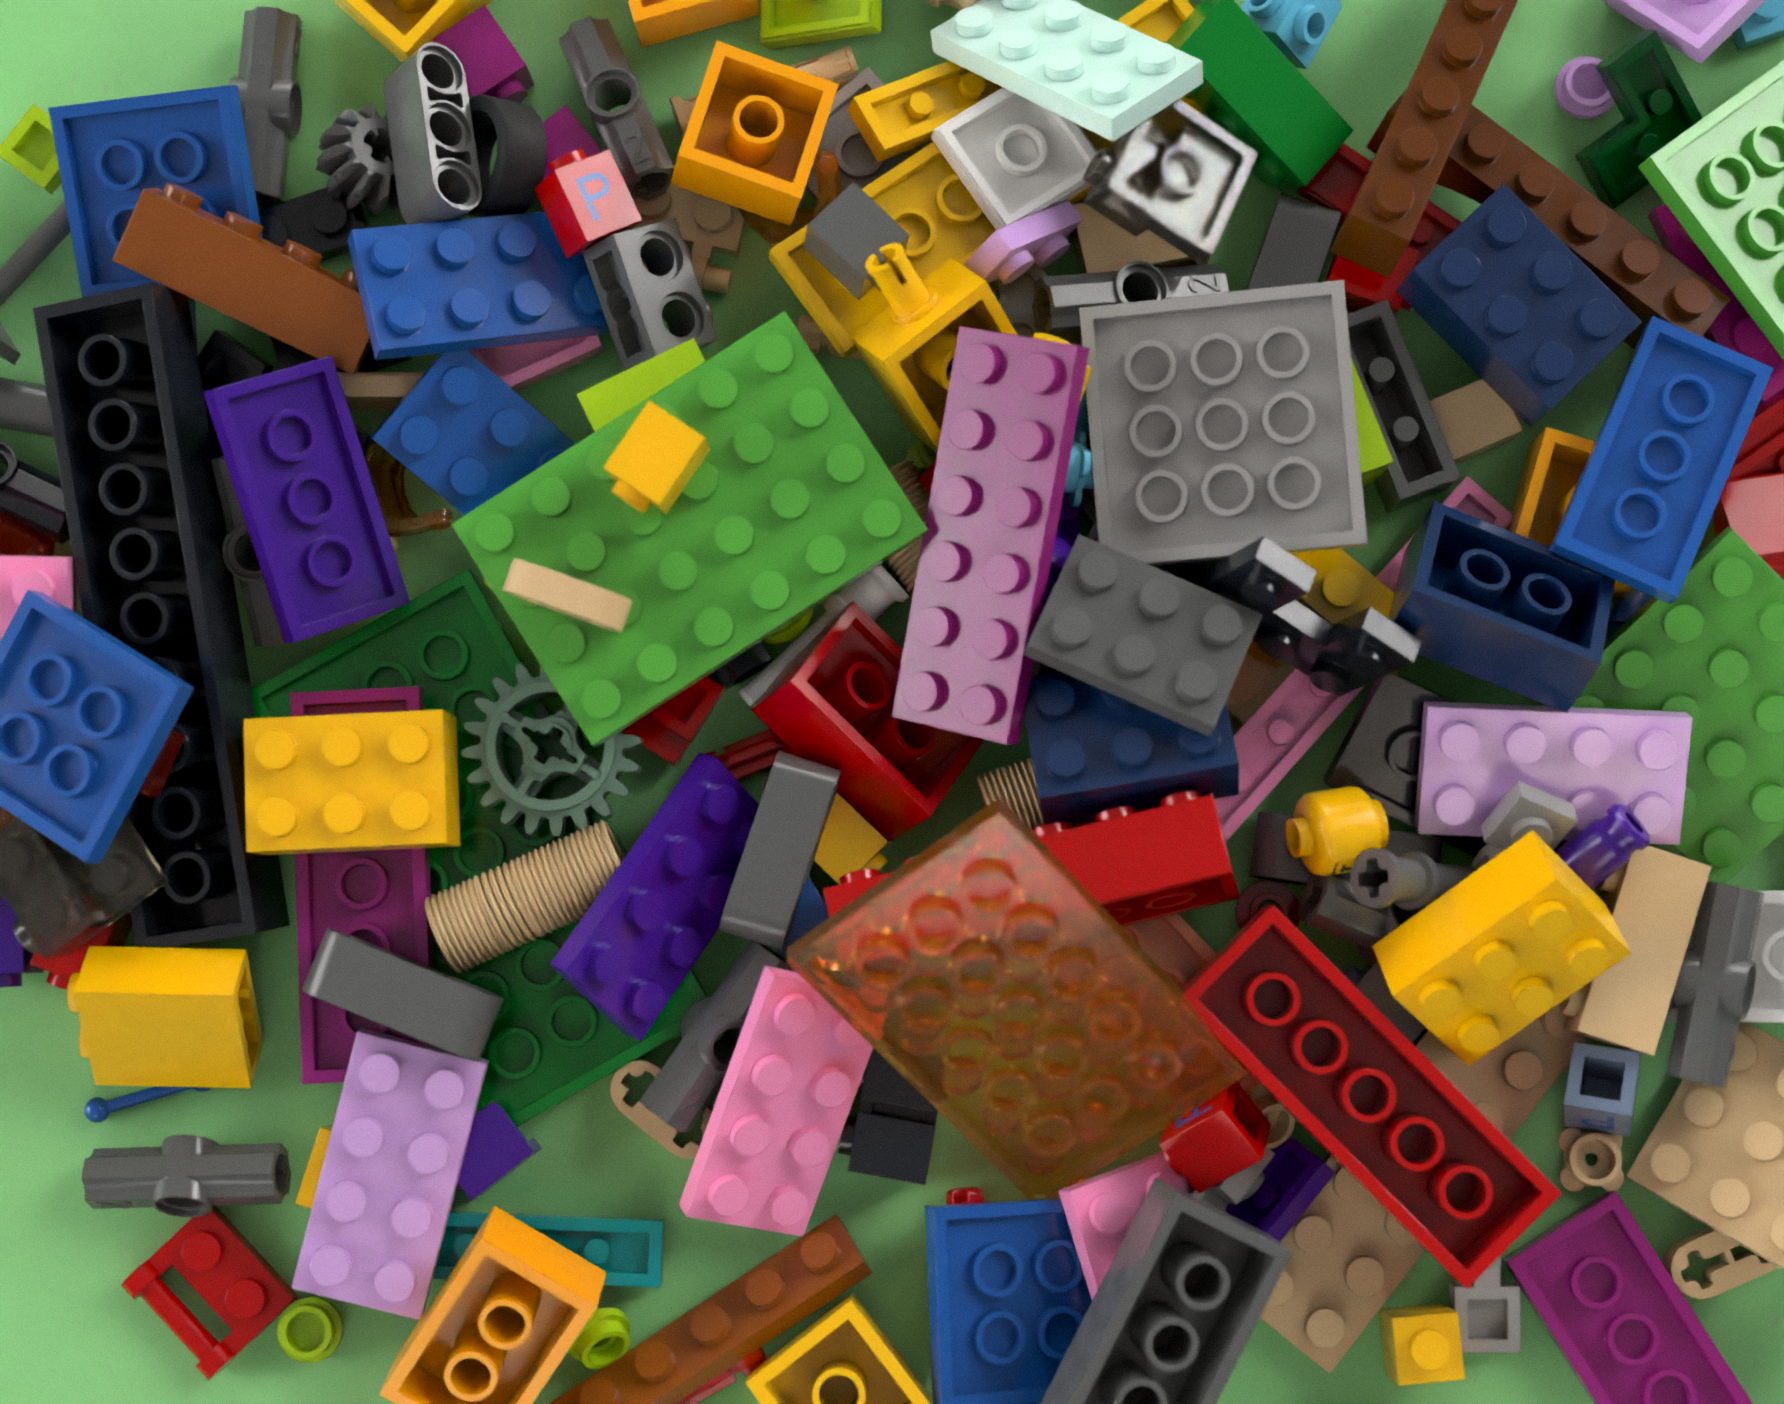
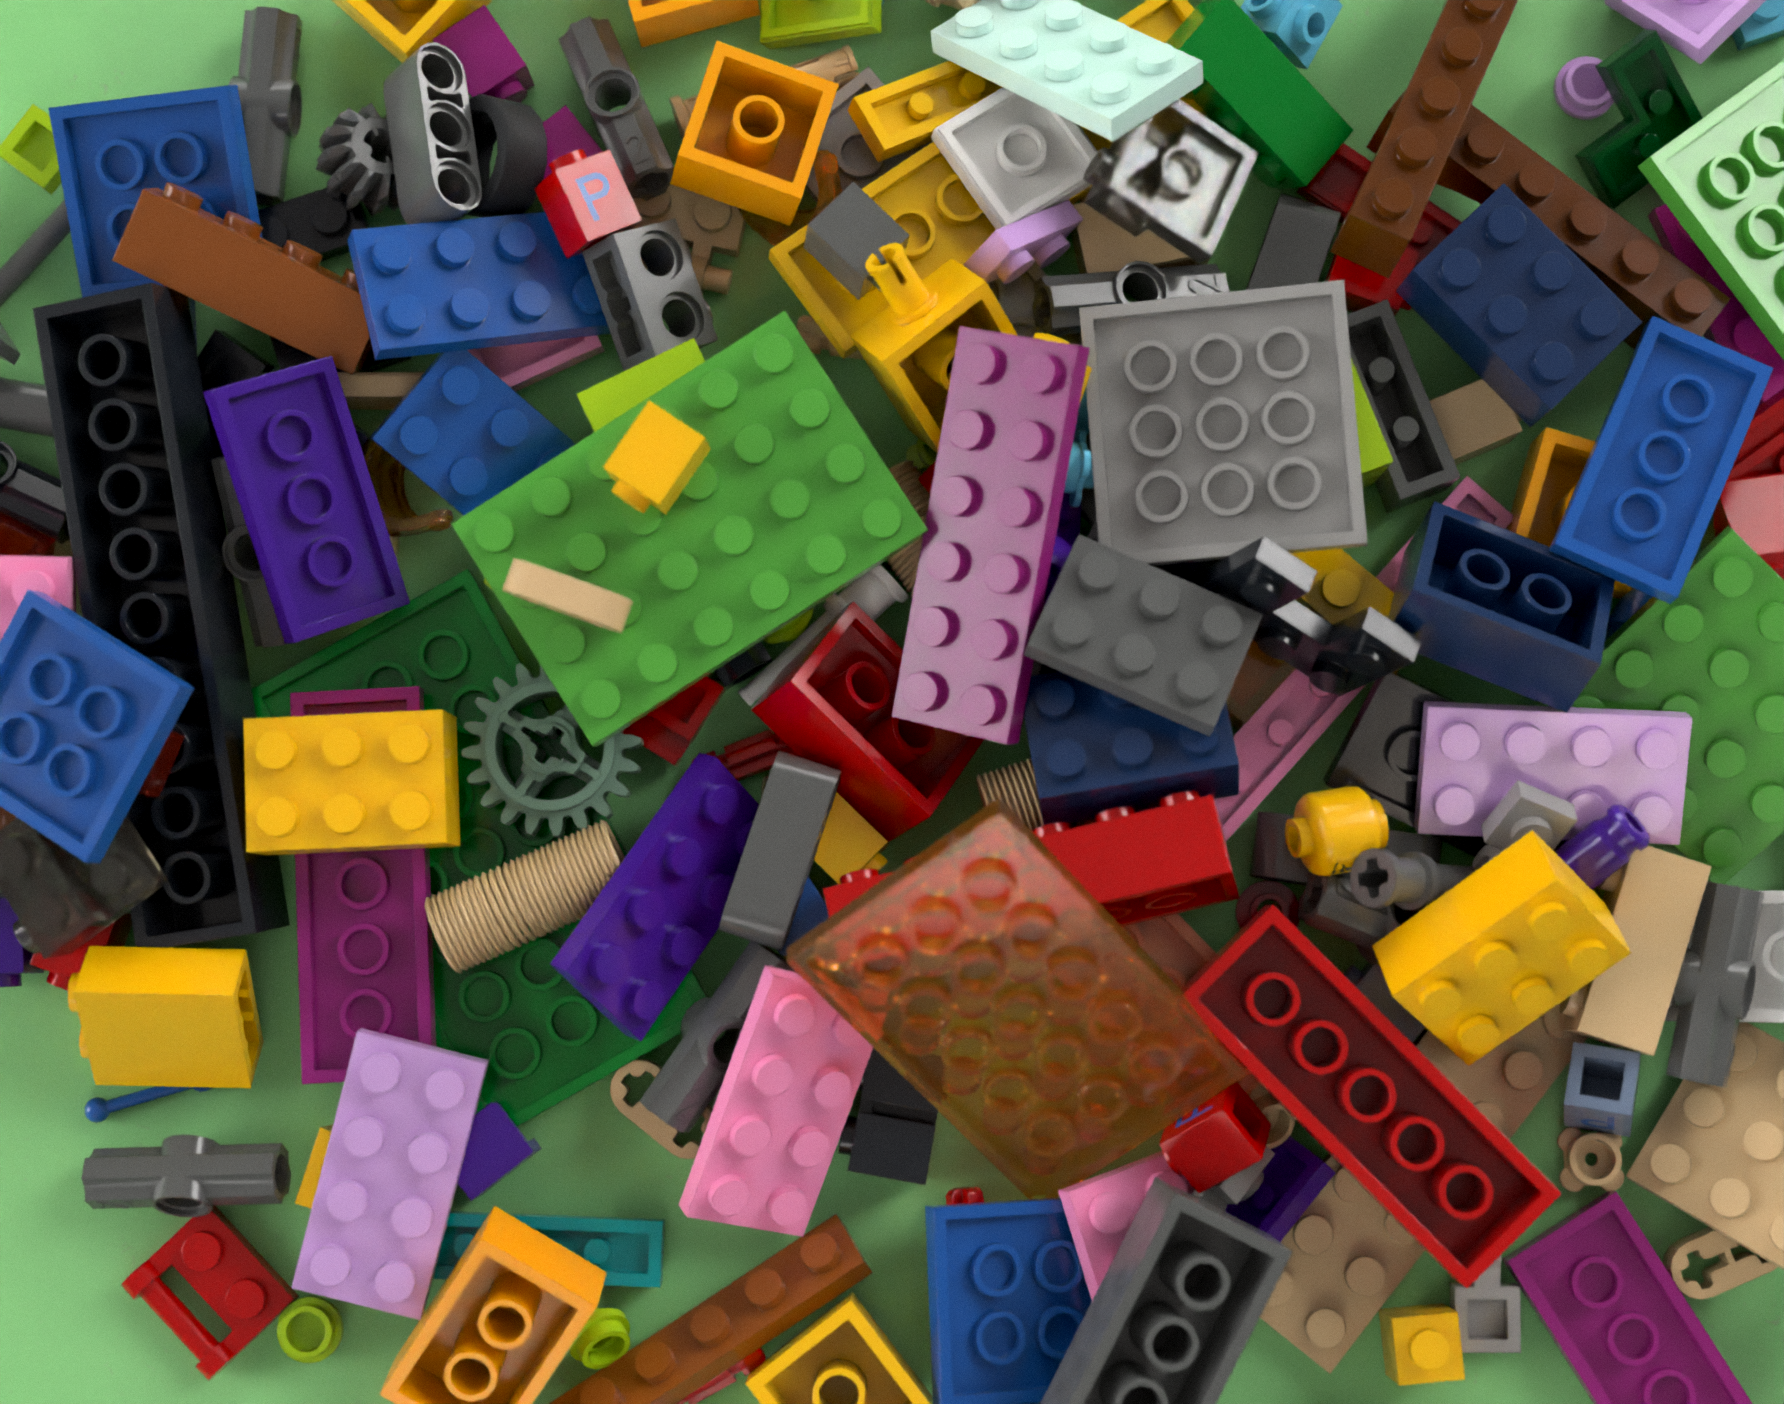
dark grey beam [302,928,504,1061] -> none

